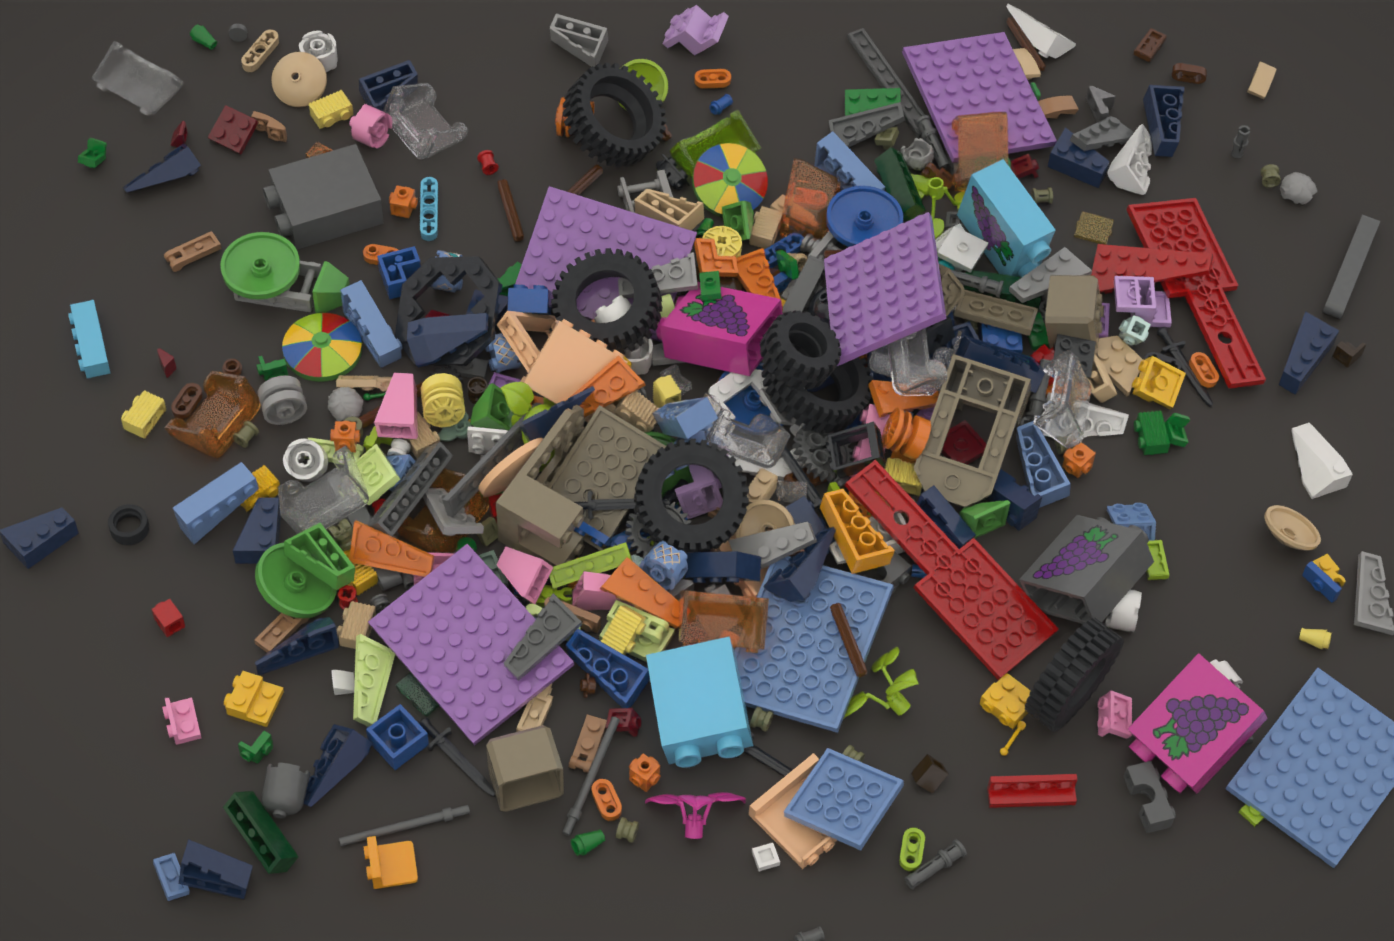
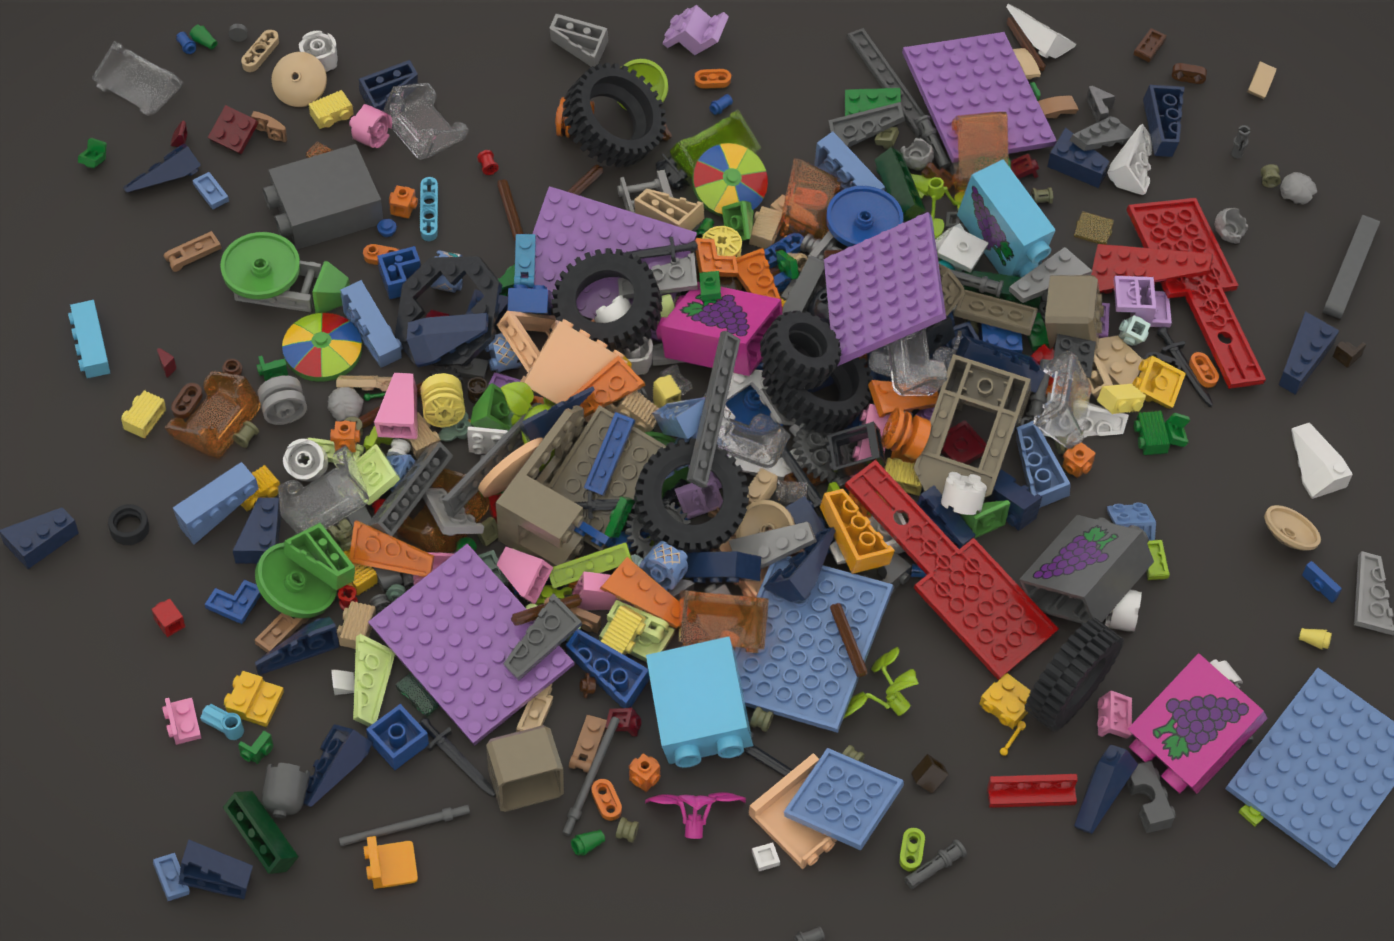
yellow plate [1312,554,1346,586] -> none
none -> blue pin [176,32,196,54]
none -> medium blue plate [193,172,229,210]
none -> medium azure piece [200,704,244,740]
none -> blue plate [205,580,261,624]
none -> blue plate [377,219,397,237]
none -> sand green plate [386,584,406,602]
none -> reddish brown axle [511,594,582,626]
none -> dark azure plate [514,234,536,288]
none -> blue plate [584,412,635,496]
none -> green plate [604,496,635,538]
none -> black sword [623,237,698,262]
none -> dark grey tile [687,331,741,489]
none -> white brick [941,472,987,515]
none -> dark blue wedge [1074,744,1138,834]
none -> light yellow brick [1097,384,1146,415]
none -> light grey hair [1214,208,1248,244]

